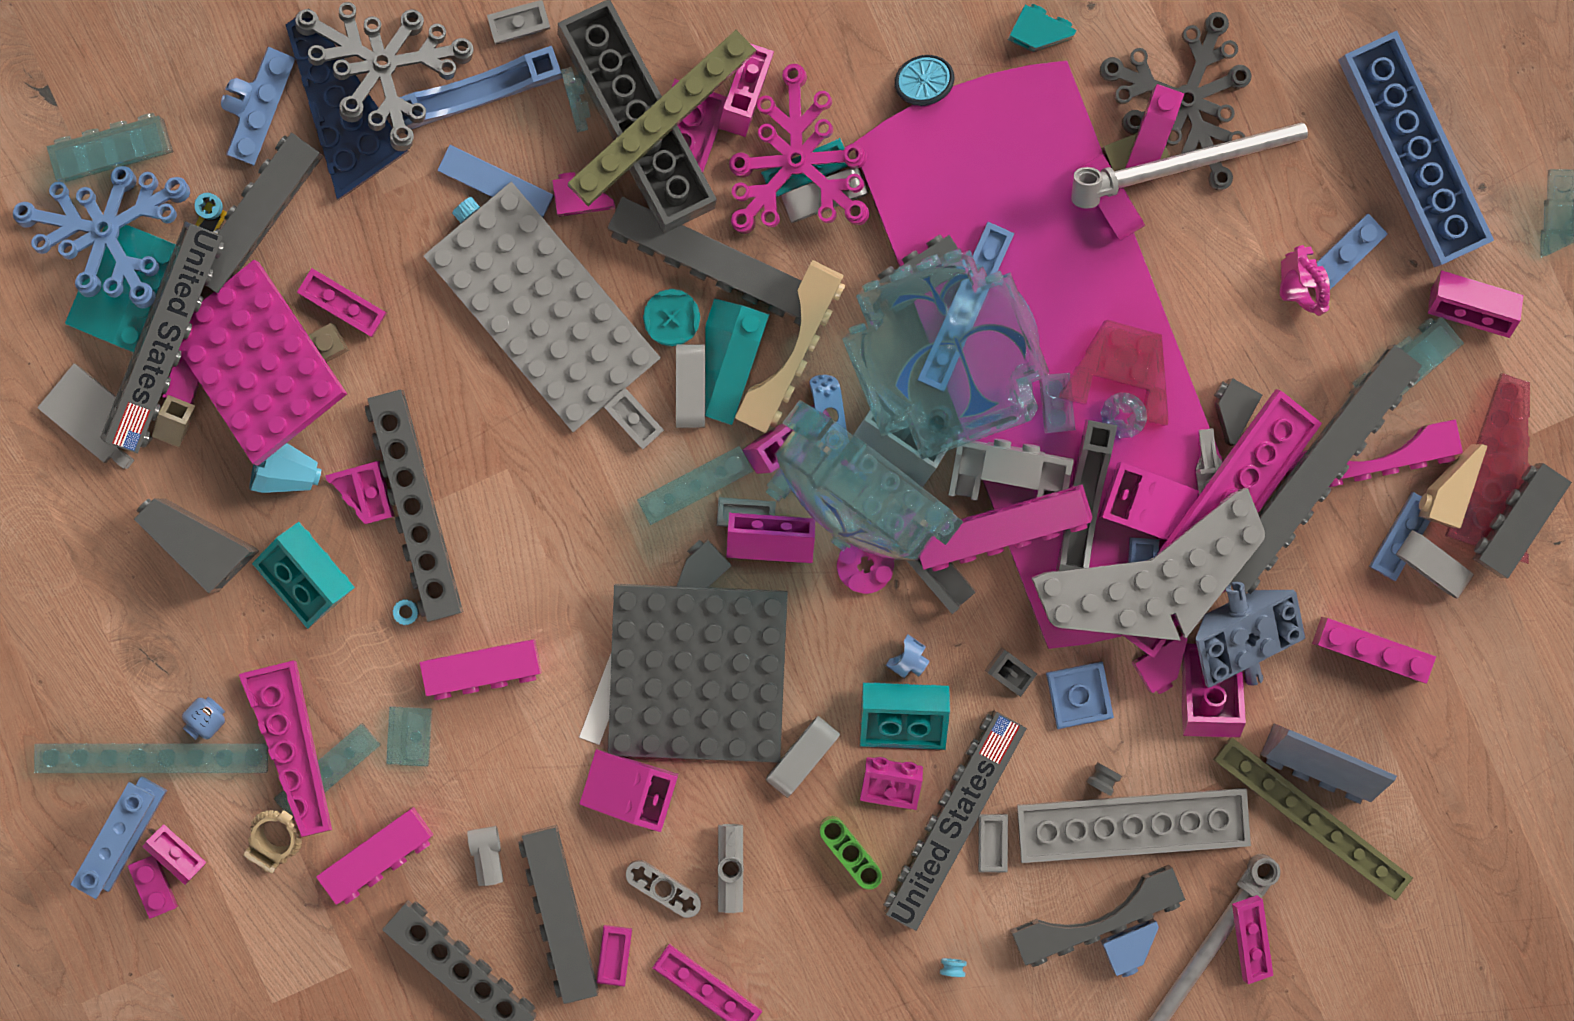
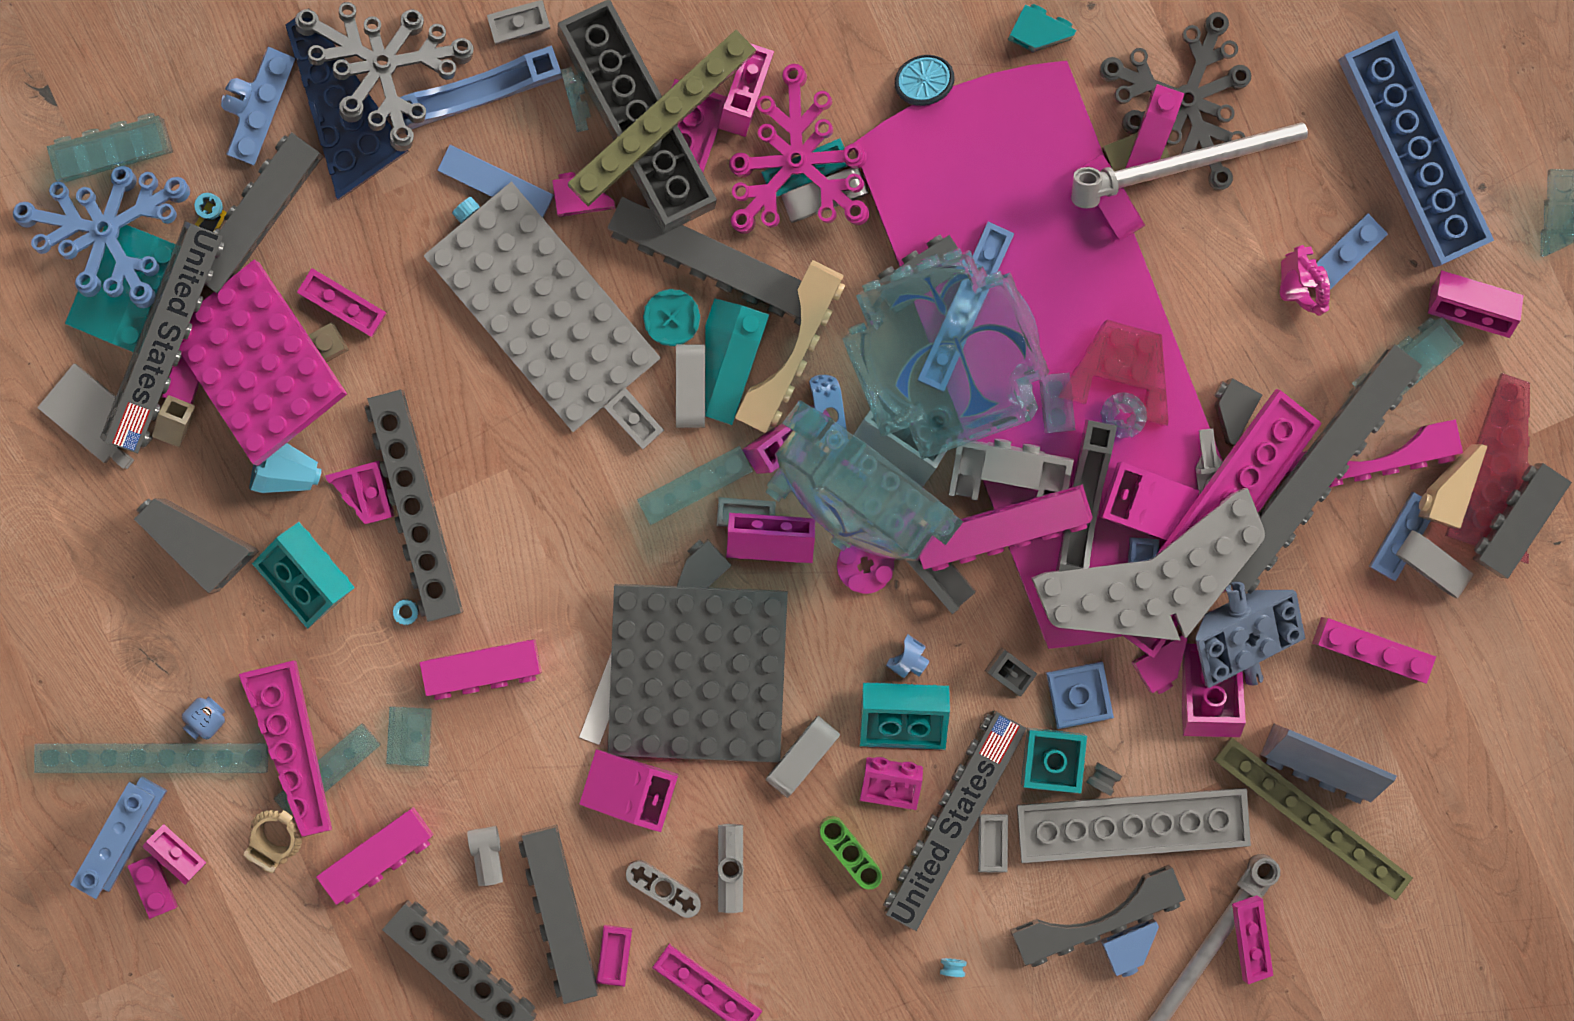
none -> teal brick [1021,727,1087,793]

